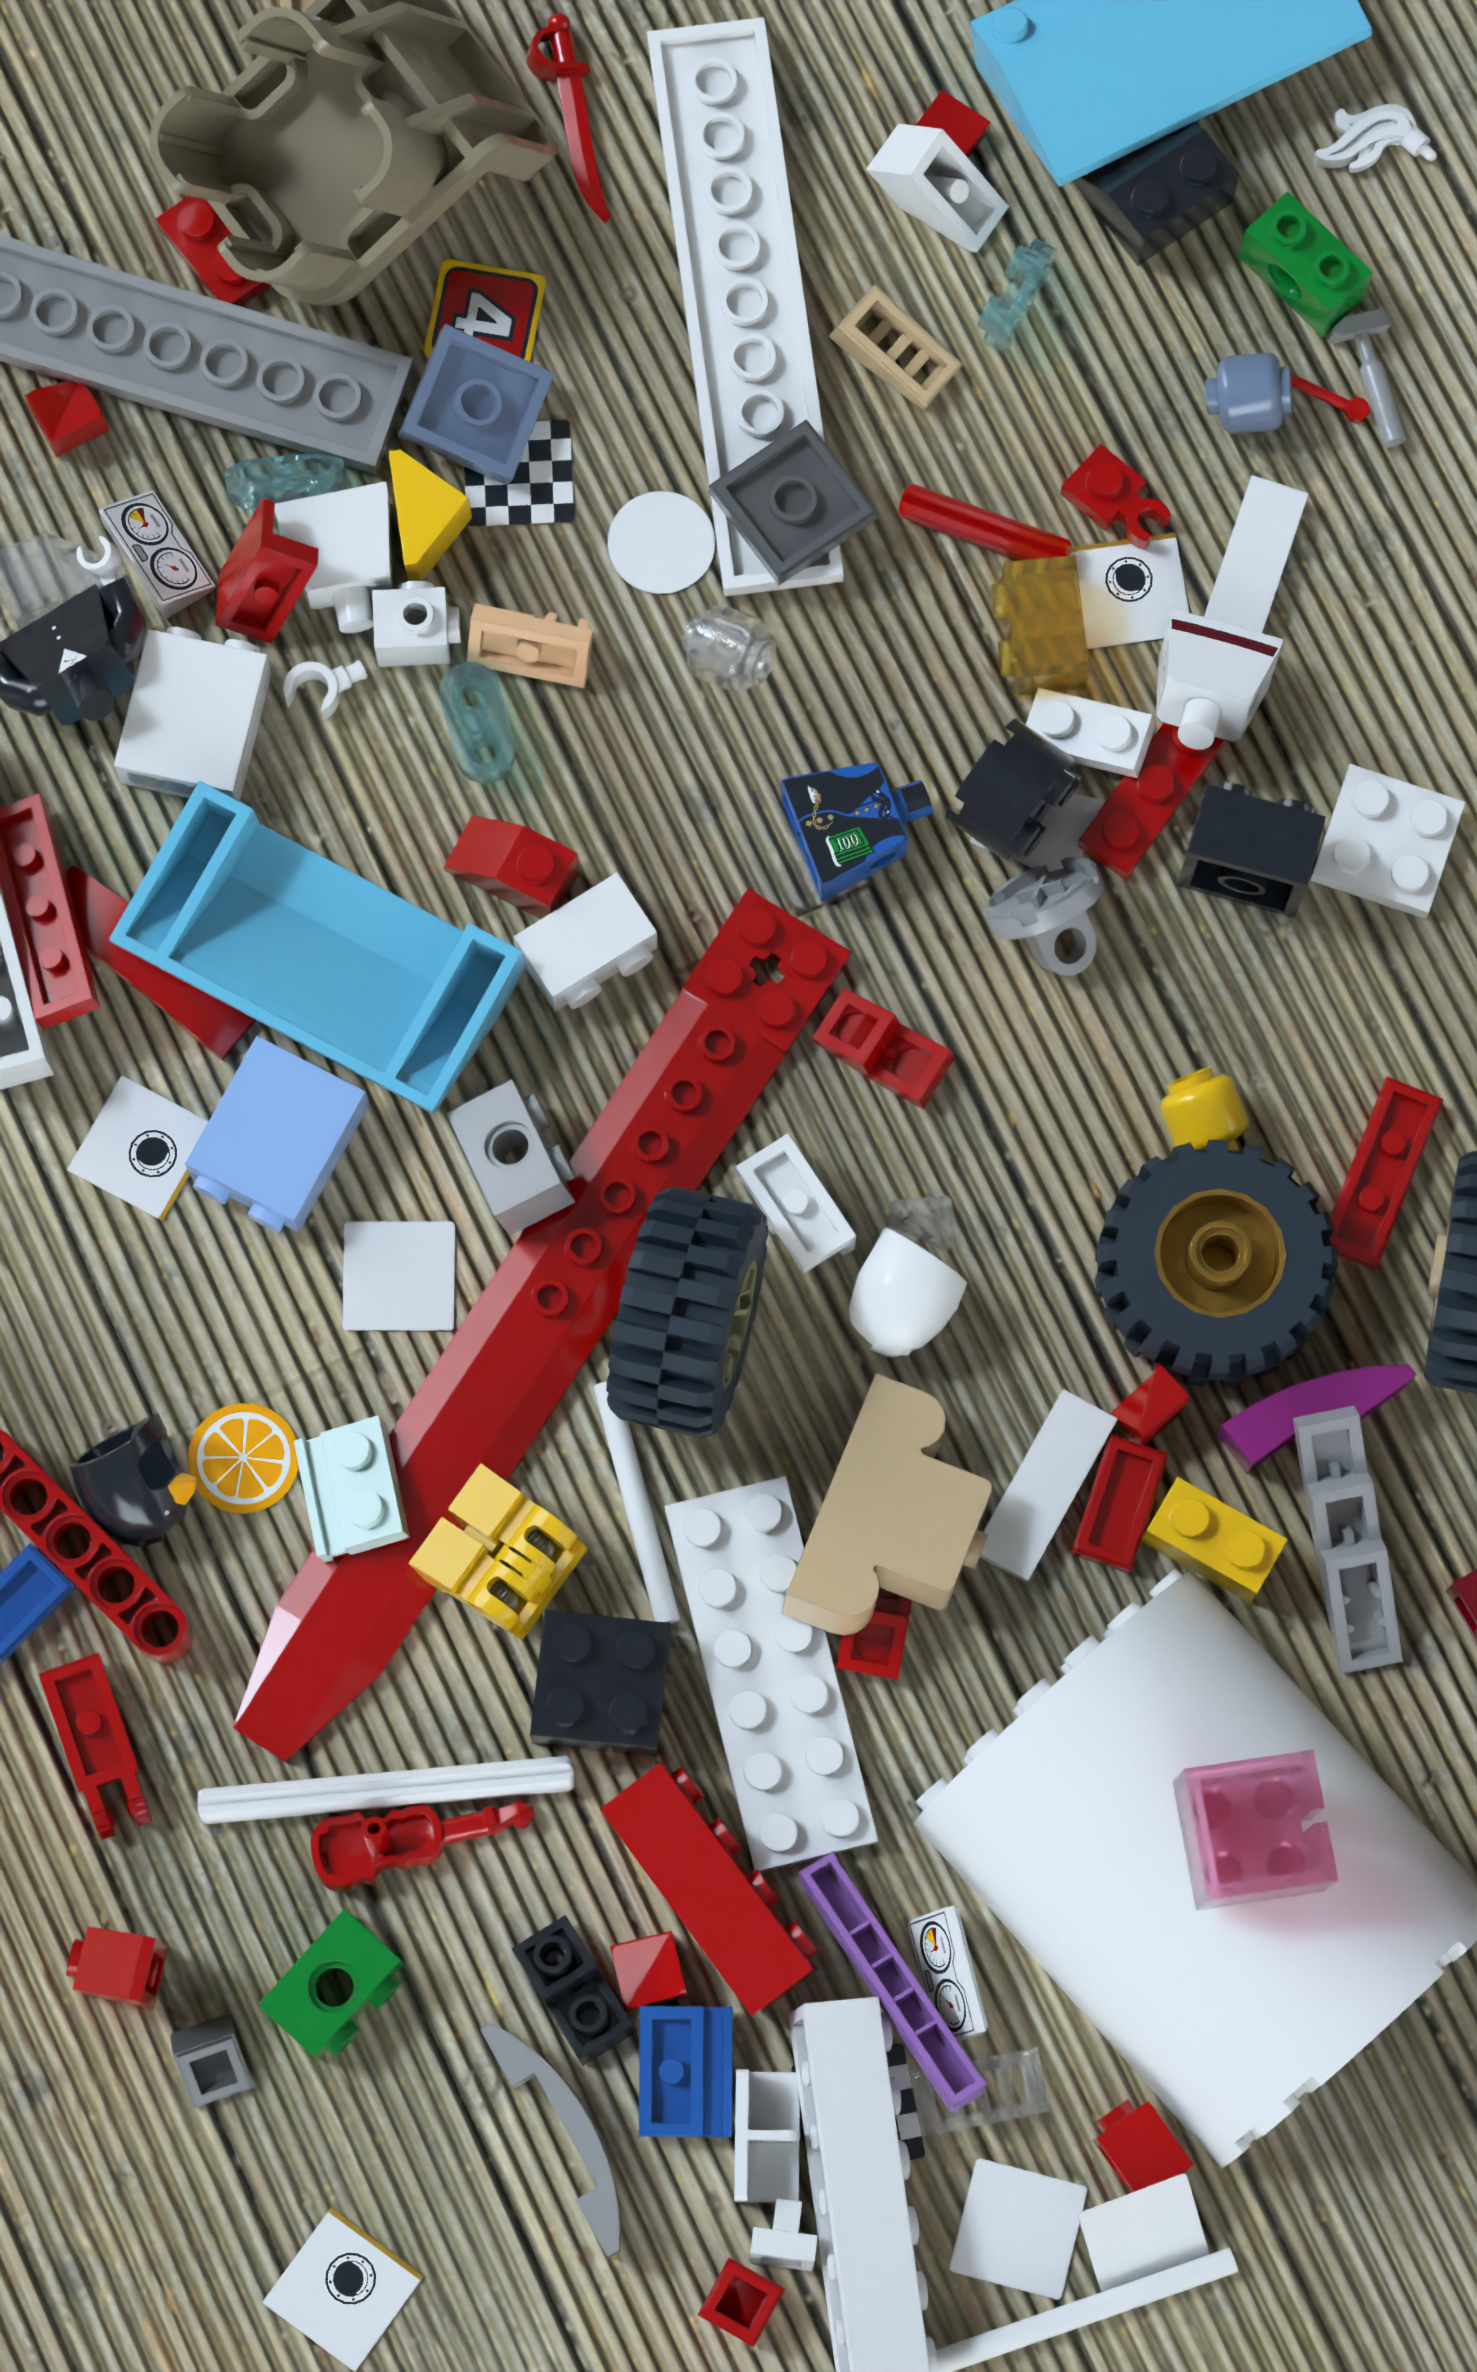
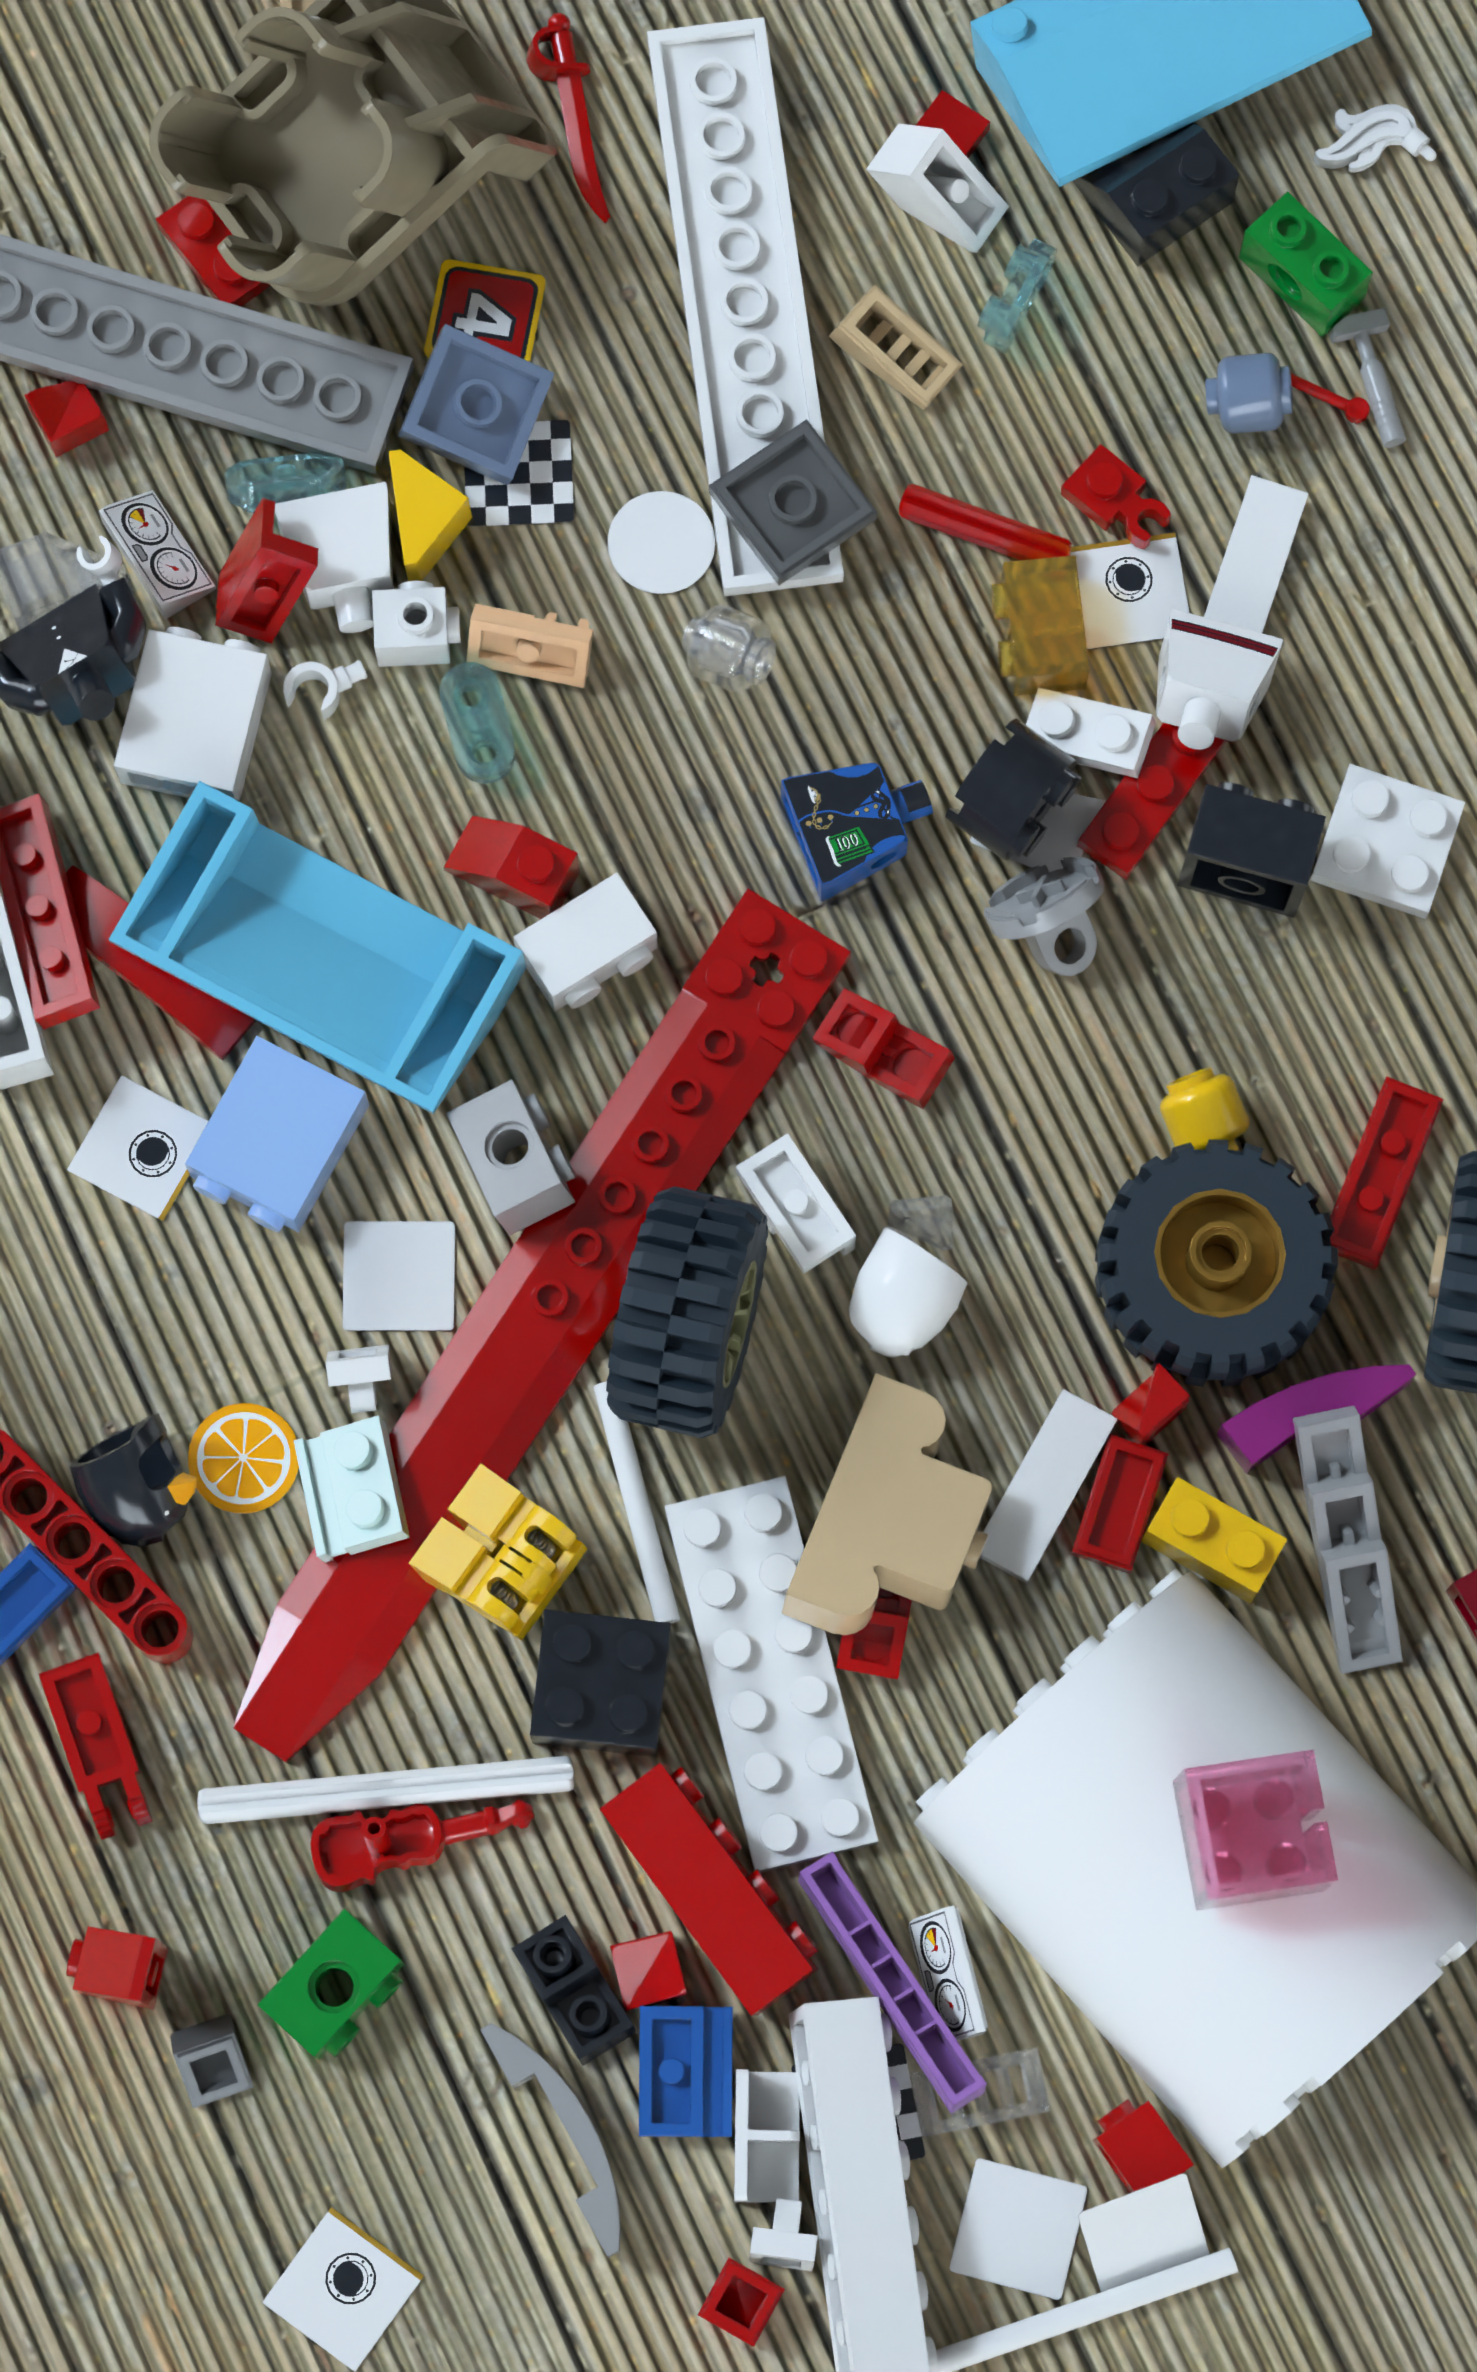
none -> white tile [326,1345,392,1413]

